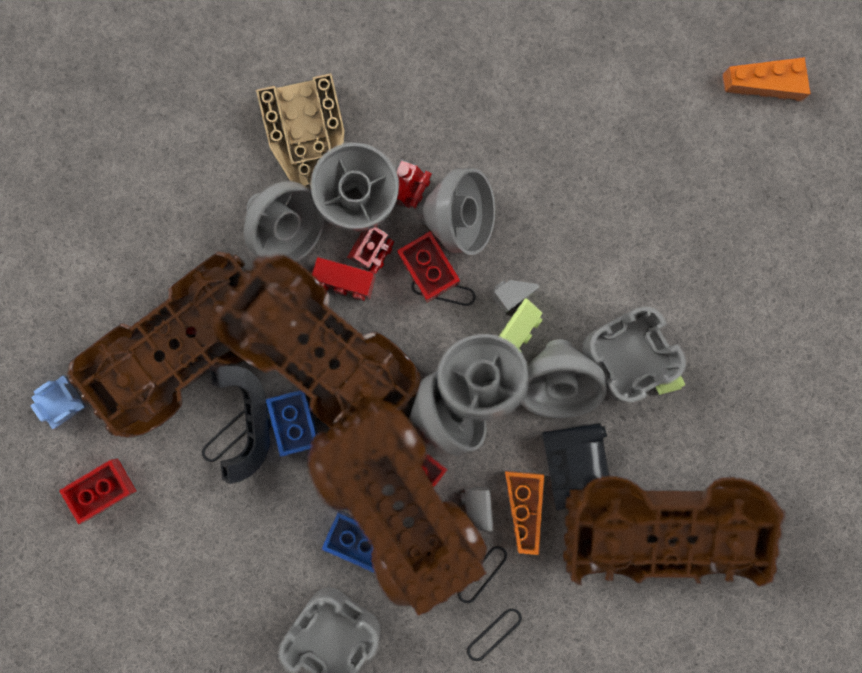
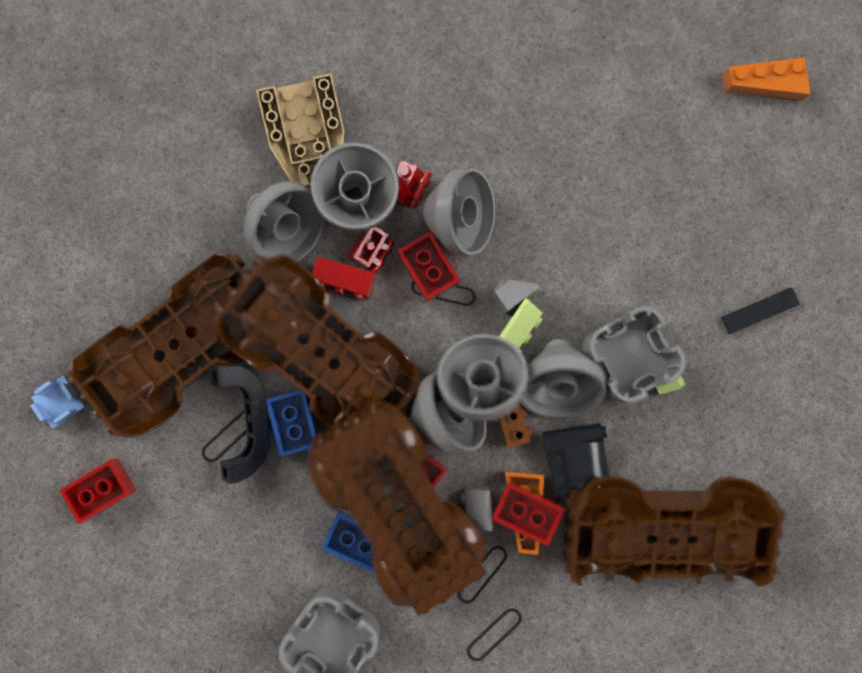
none -> red brick [492,481,565,546]
none -> dark orange brick [499,404,532,448]
none -> black tile [721,287,800,334]

